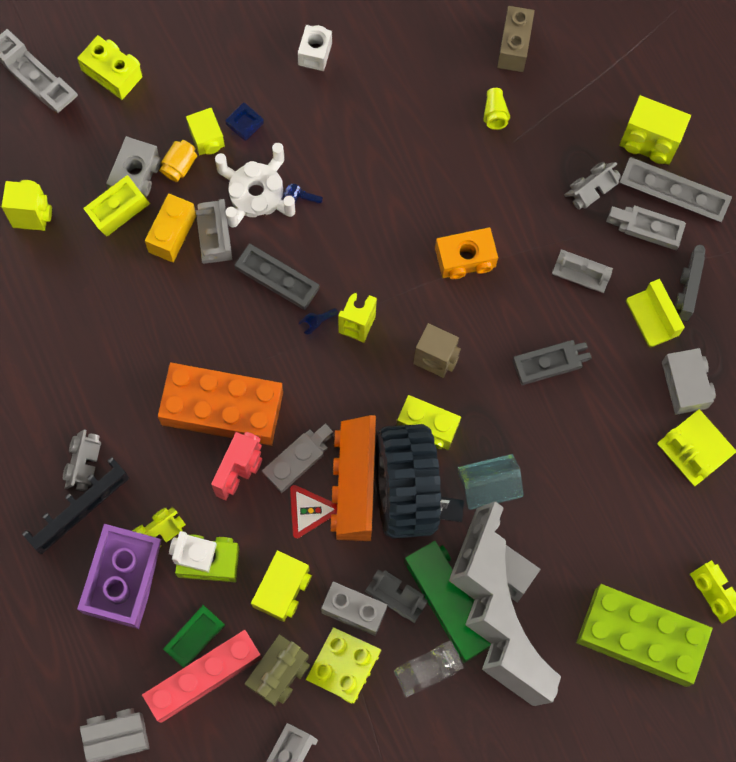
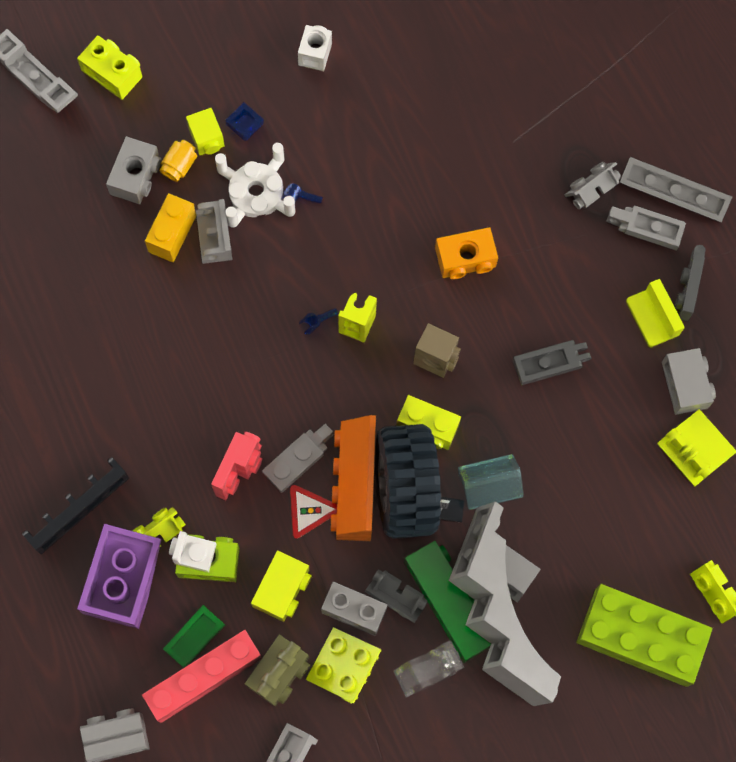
neon yellow brick [1,180,52,231] -> none
light grey hinge [63,430,101,492] -> none
neon yellow panel [83,175,150,236] -> none
orange brick [158,362,283,446] -> none
dark grey plate [234,243,320,310] -> none
neon yellow cone [483,88,510,130] -> none
dark tan brick [497,6,535,72] -> none
light grey hinge [552,249,613,293] -> none
neon yellow brick [619,95,691,165] -> none

